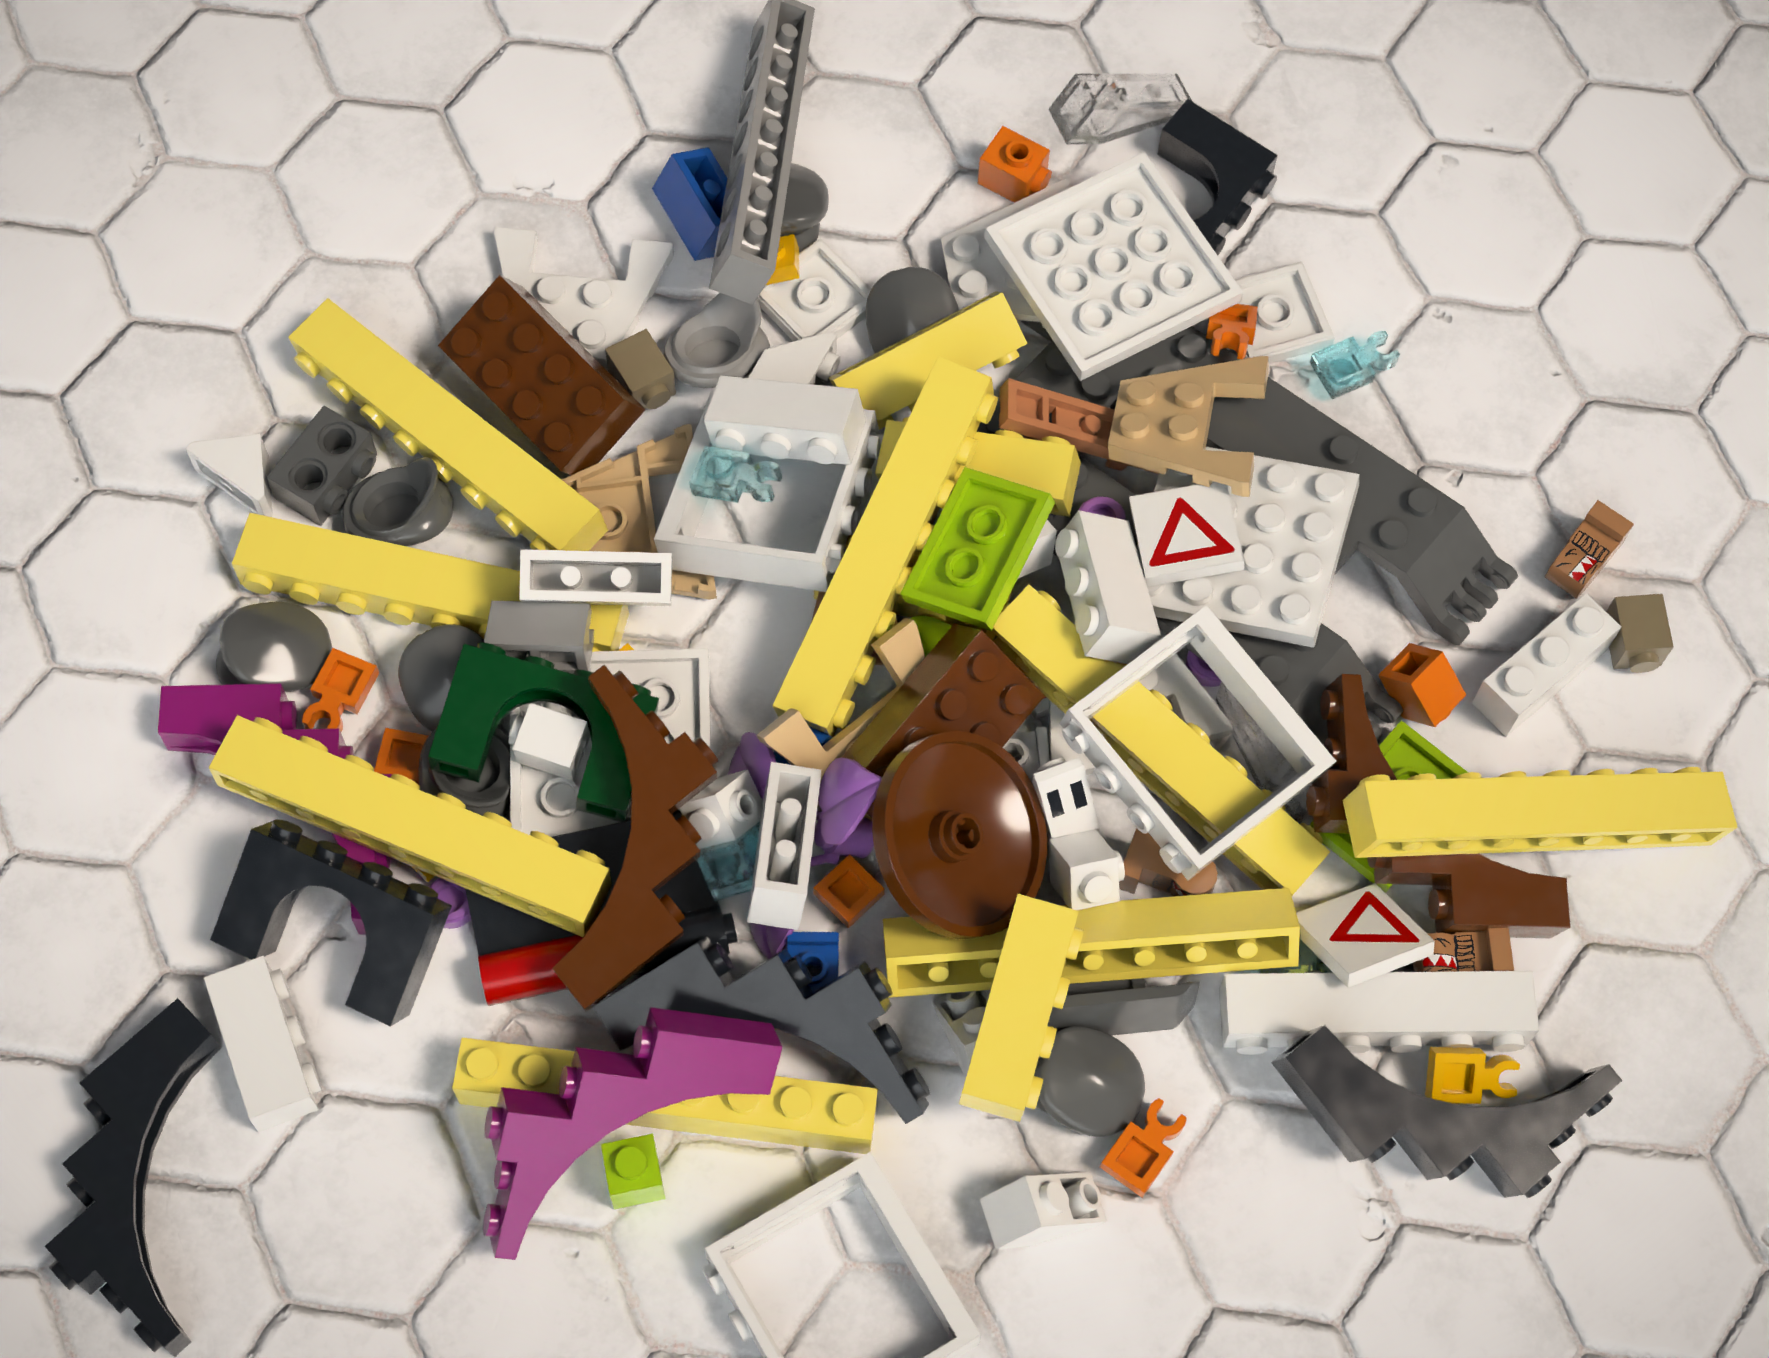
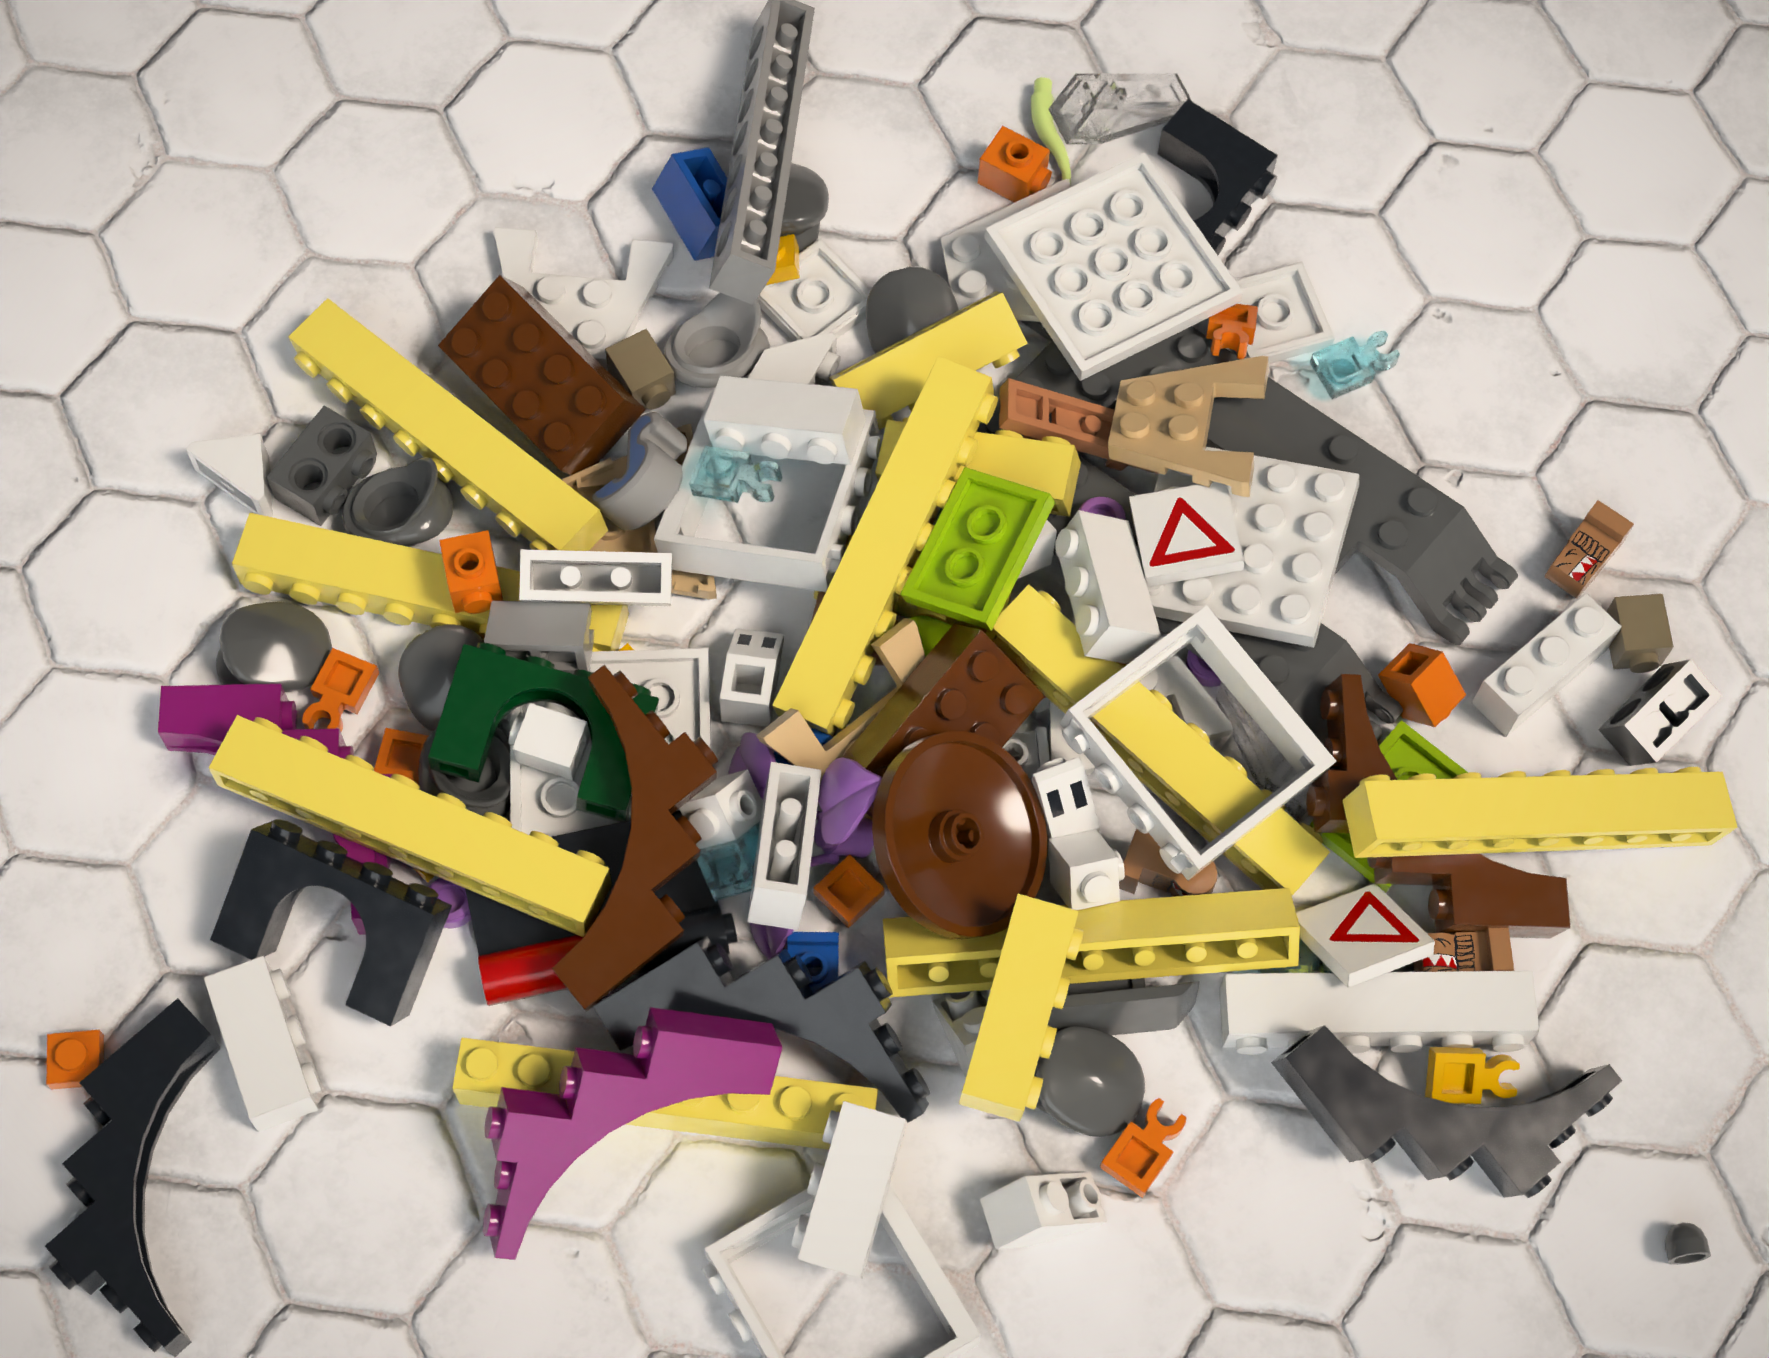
lime brick [601,1134,666,1210] -> none
none -> orange plate [46,1030,104,1090]
none -> orange brick [439,530,503,614]
none -> light grey animal [592,412,687,530]
none -> white slope [719,628,784,727]
none -> white brick [792,1101,907,1279]
none -> yellowish green animal [1031,77,1071,185]
none -> brick [1598,659,1722,766]
none -> dark grey hinge [1665,1222,1711,1265]

